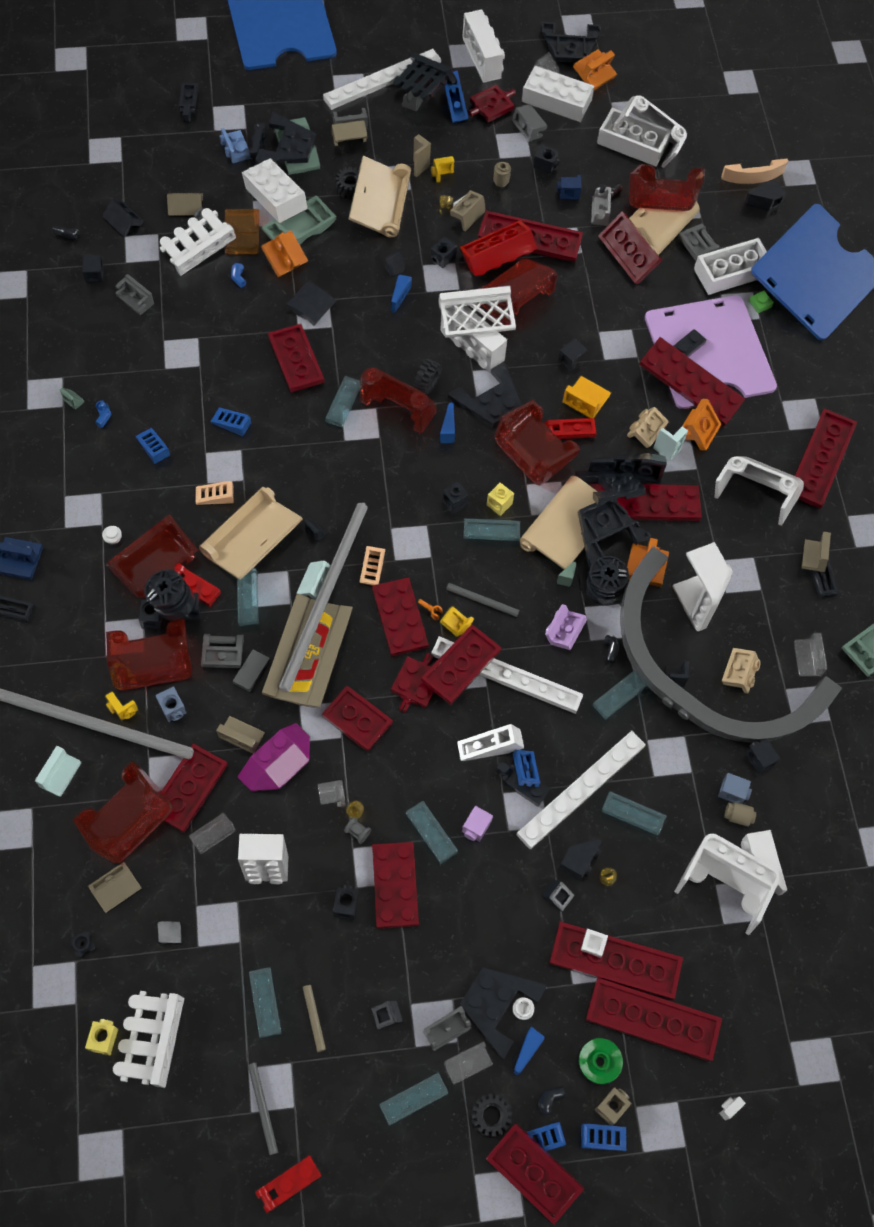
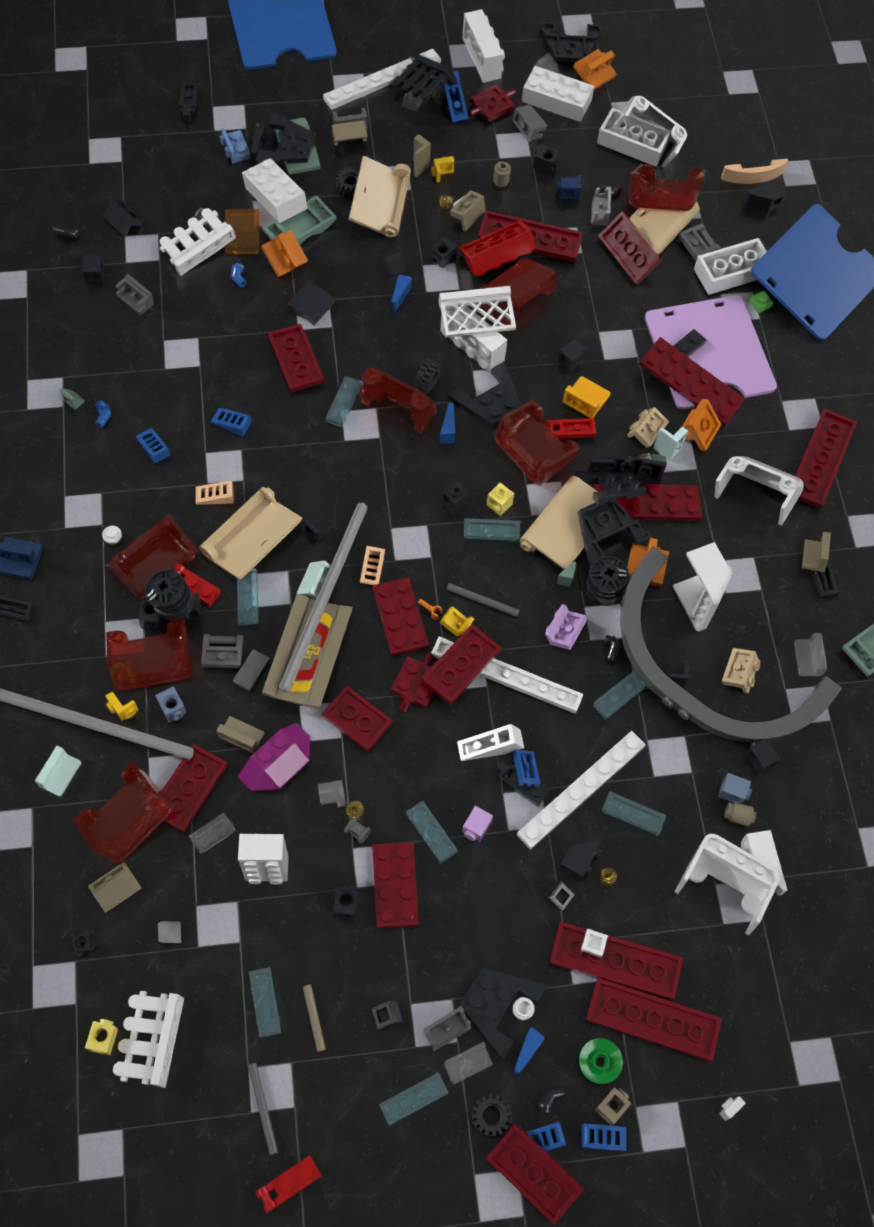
dark tan panel [167,193,203,215] -> none

